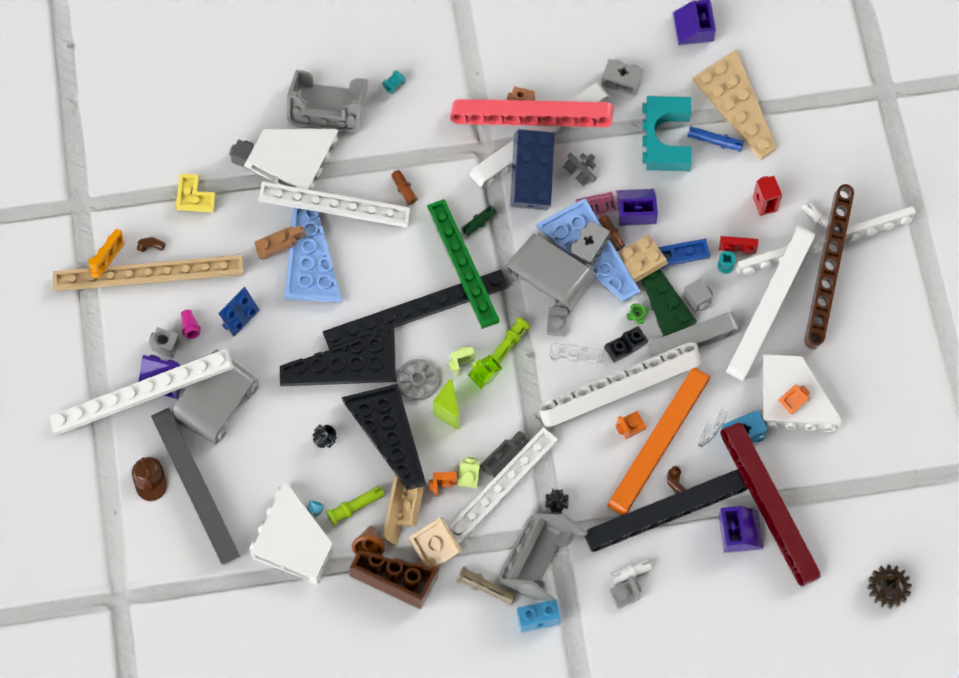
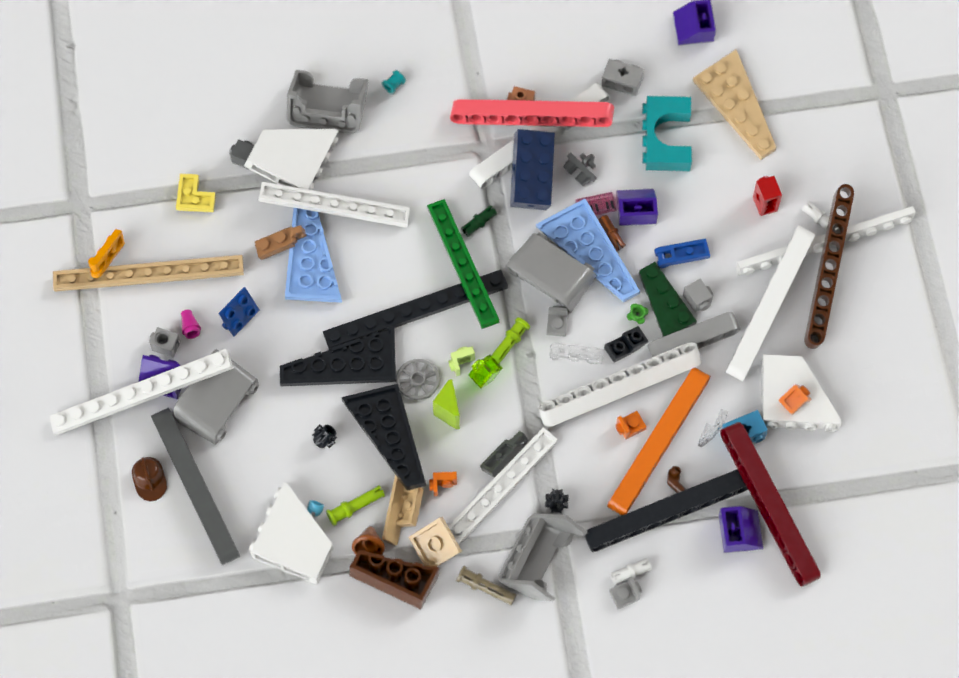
reddish brown arm [137,237,166,252] -> none
dark orange axle [391,170,418,205] -> none
yellowish green bracket [457,457,481,488] -> none
dark azure brick [517,599,561,633] -> none
light grey brick [570,221,611,266] -> none
tan plate [617,234,668,283] -> none
blue pin [687,126,744,152] -> none
teal bush [717,251,736,274] -> none
red plate [719,236,758,255] -> none
dark brown gear [867,564,912,609] -> none

